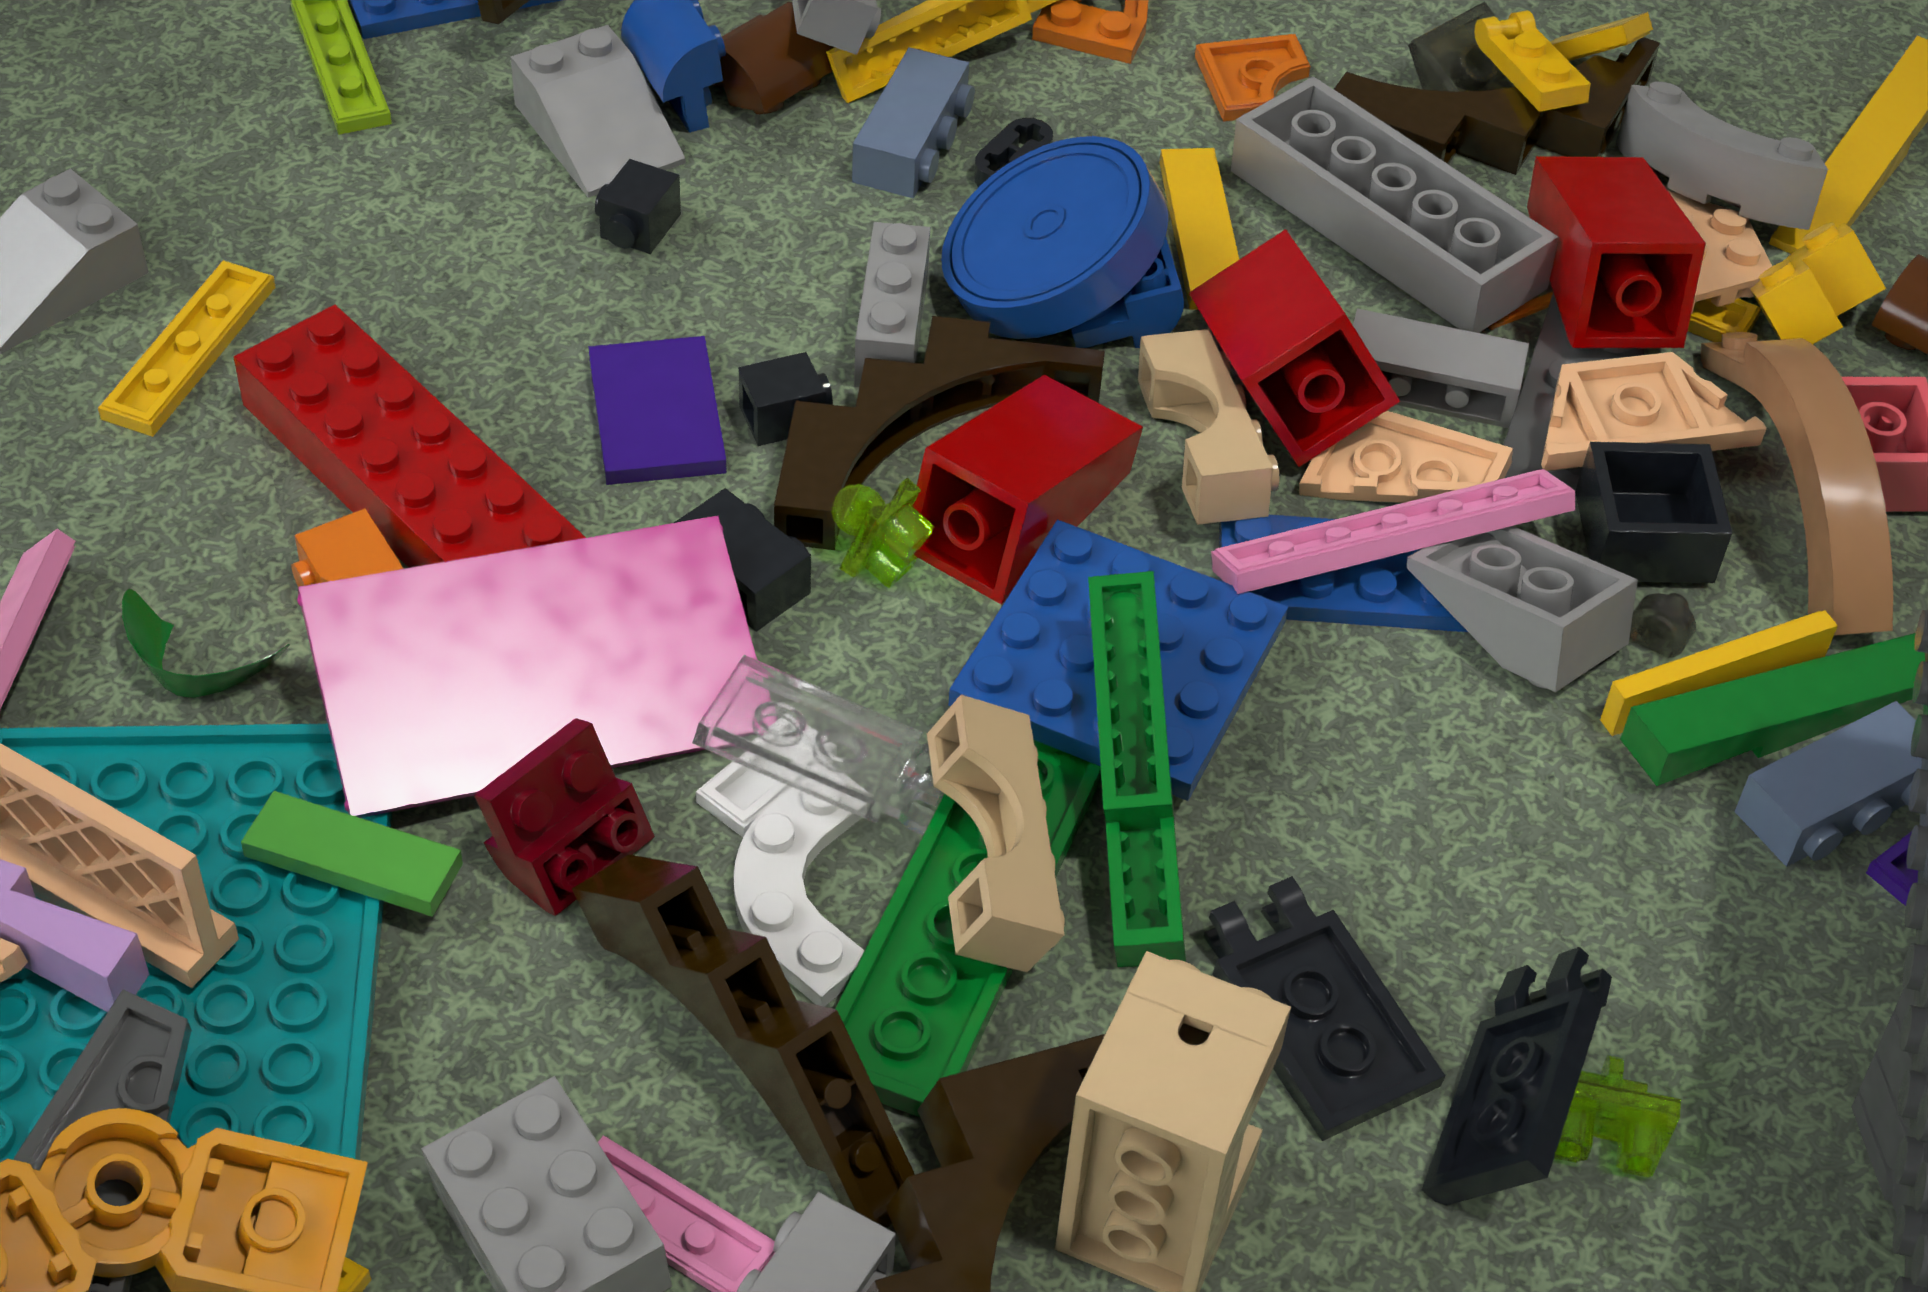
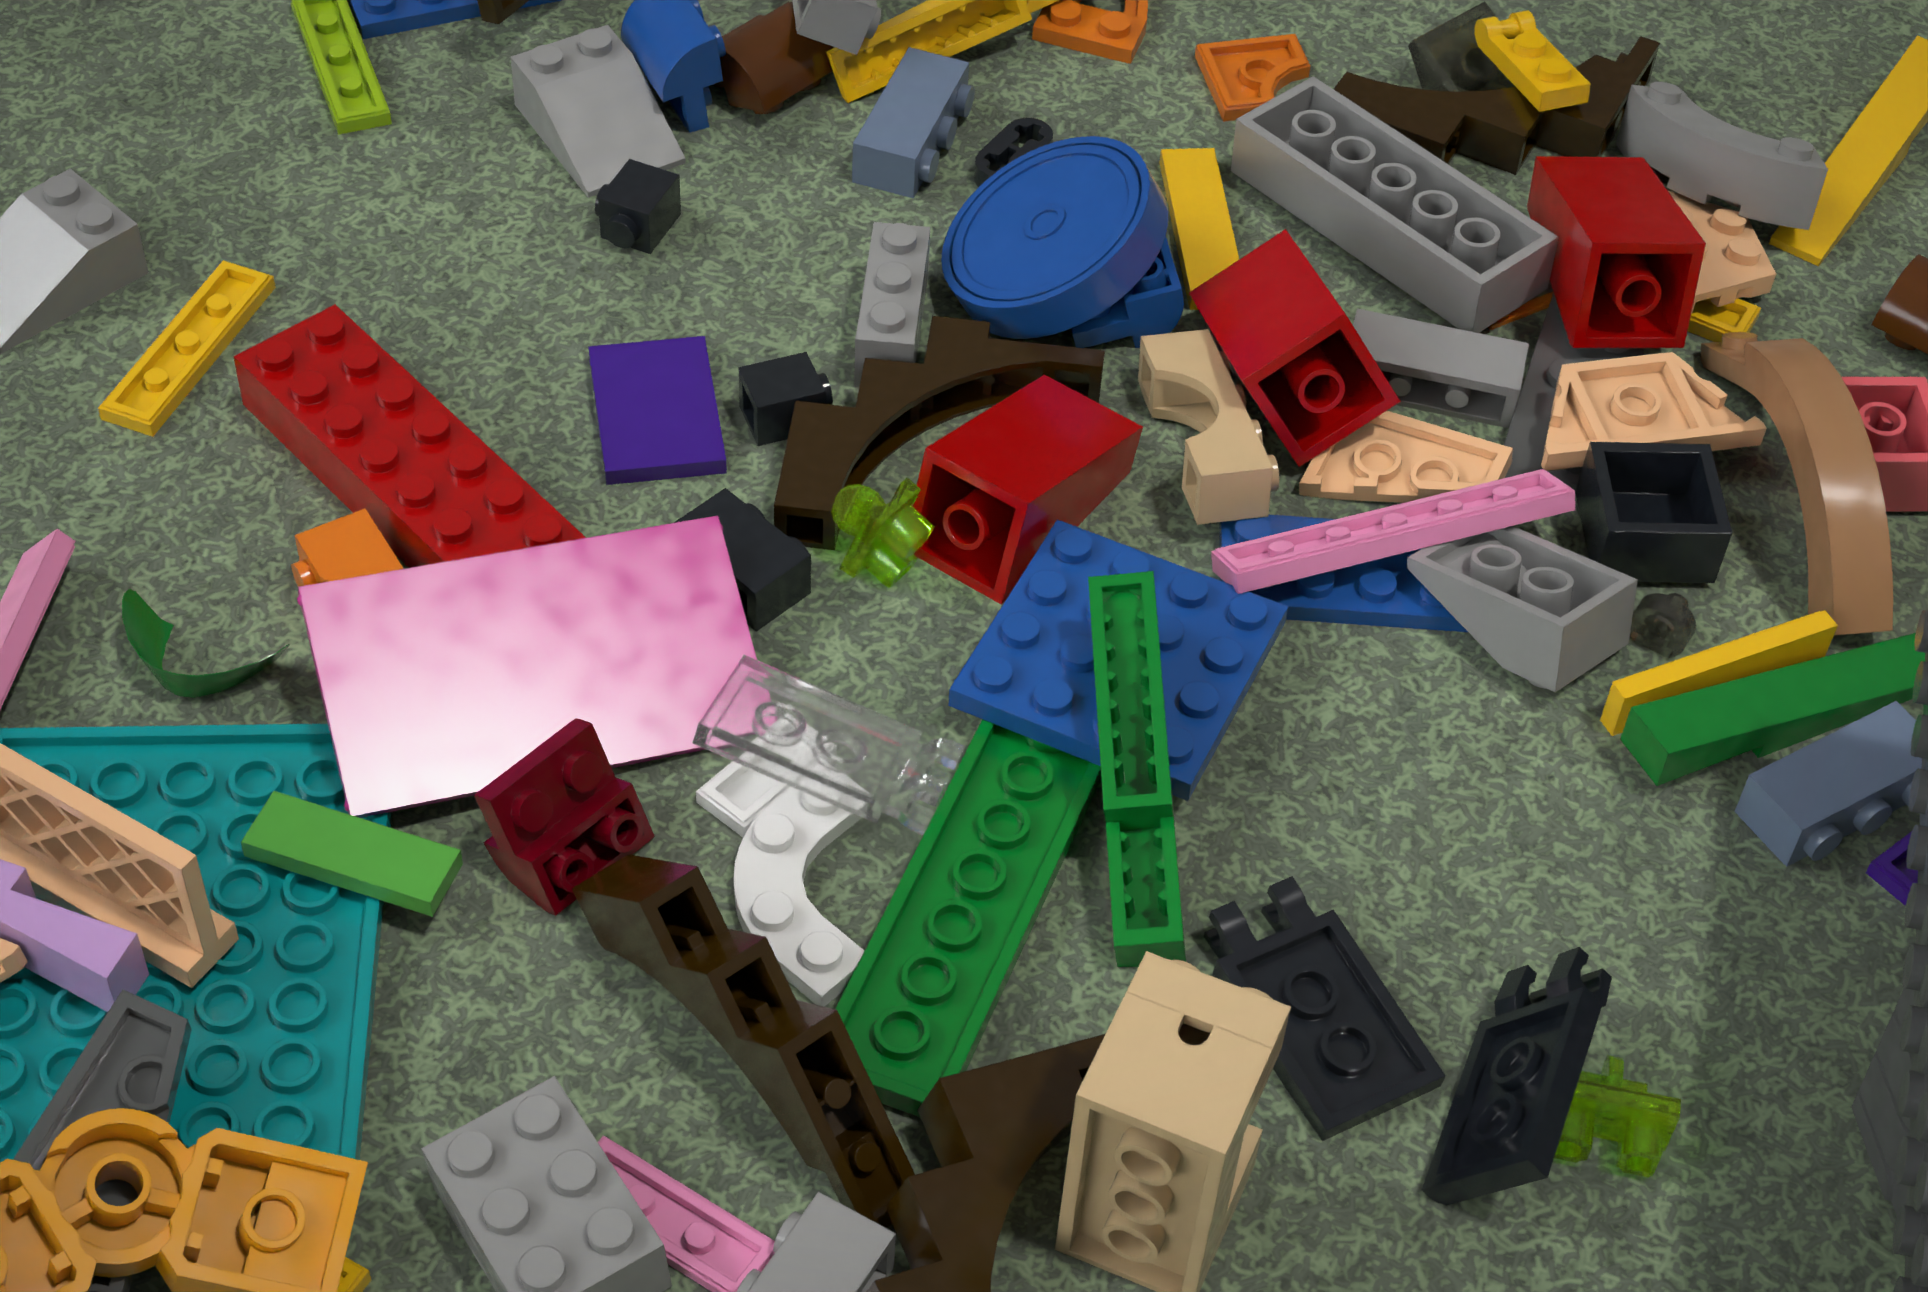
tan arch [927,695,1065,972] -> none
yellow tile [1550,12,1653,61] -> none
yellow brick [1750,222,1886,344] -> none

